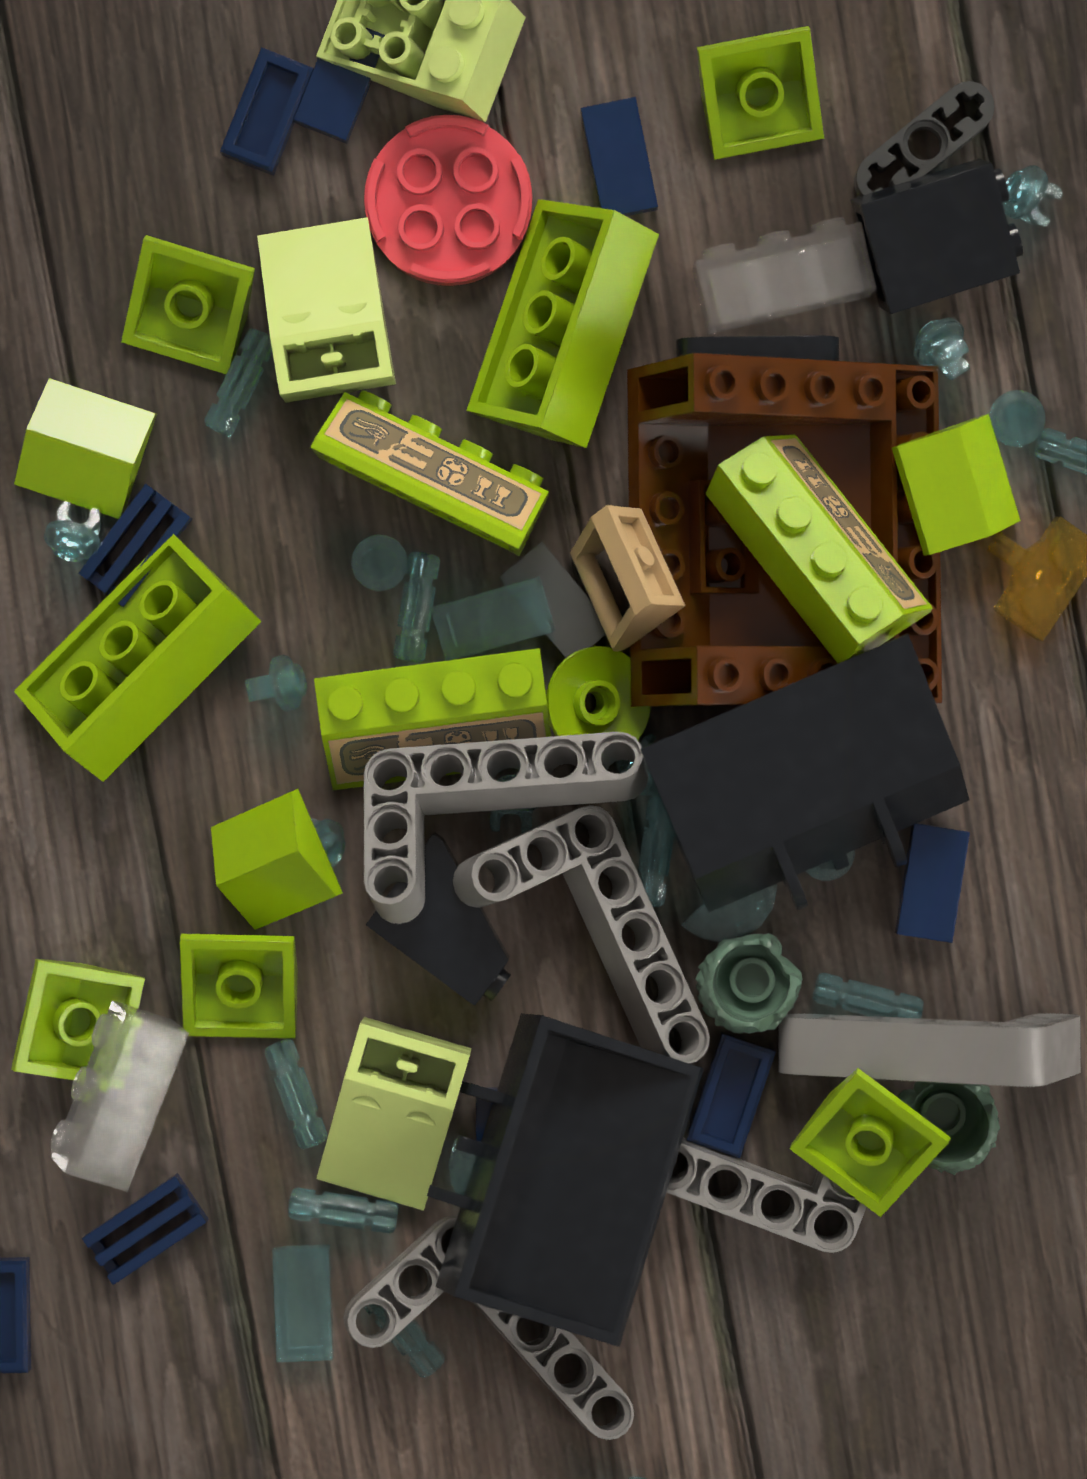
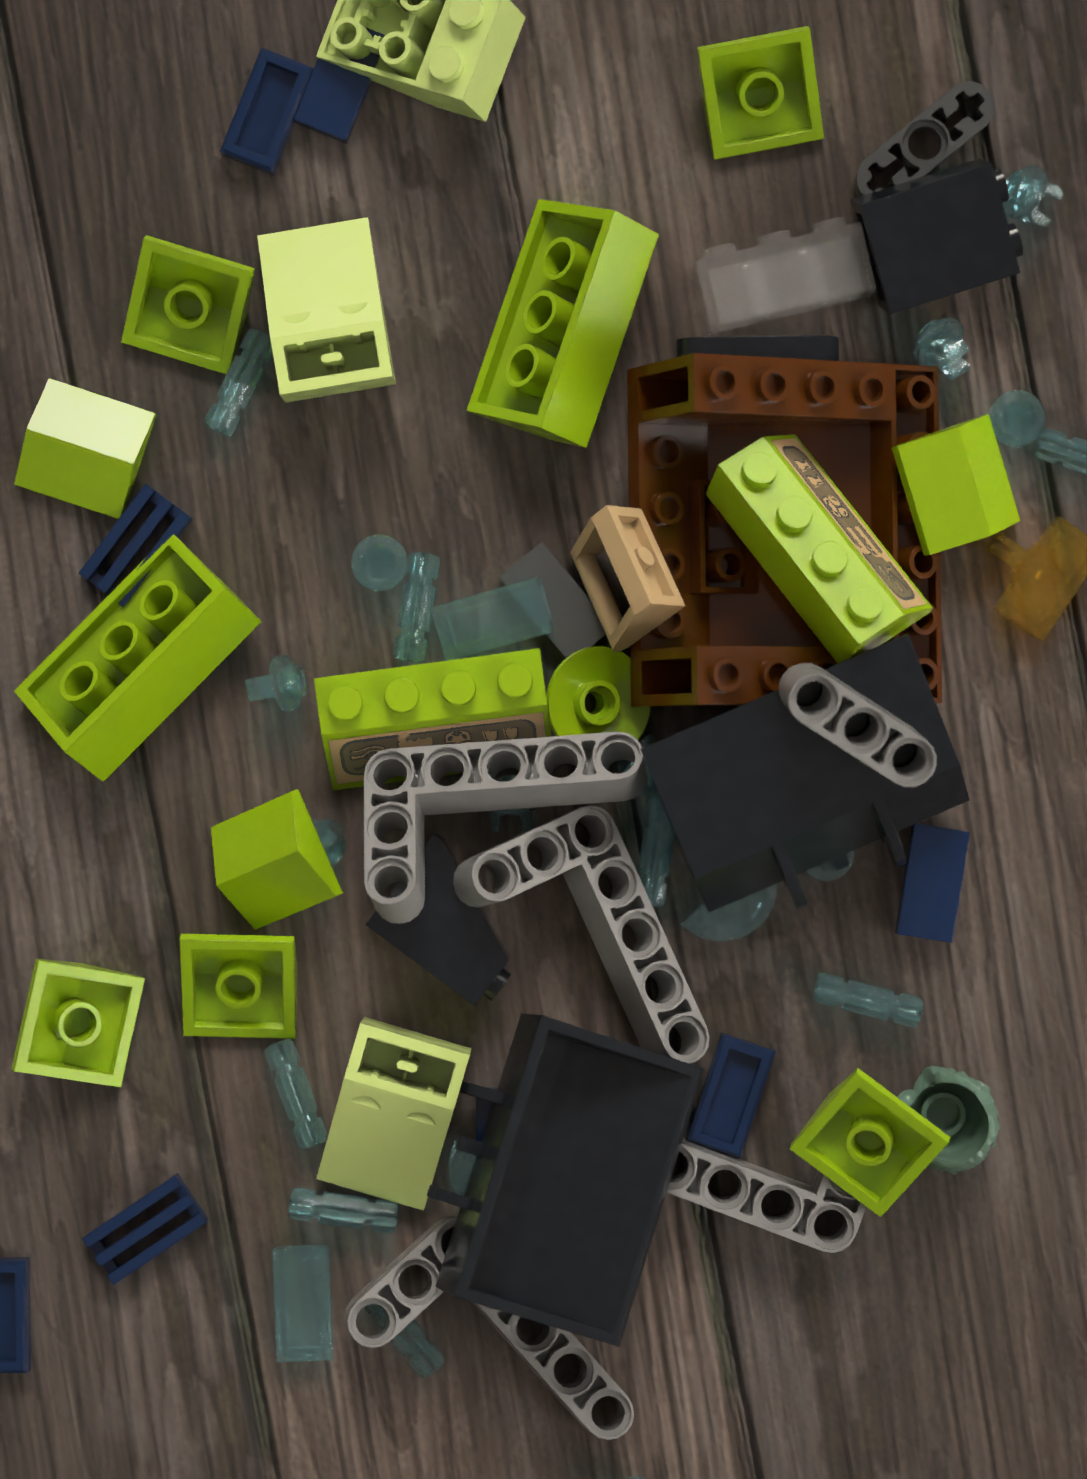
clear light blue plate [44,501,101,562] -> none
clear brick [51,1000,189,1192] -> none
slope [310,390,549,556] -> none
coral tile [364,115,533,286] -> none
dark blue tile [580,97,658,217] -> none
sand green hair [695,933,803,1034] -> none
light grey beam [778,1013,1081,1087] -> none
none -> light grey beam [779,663,937,787]

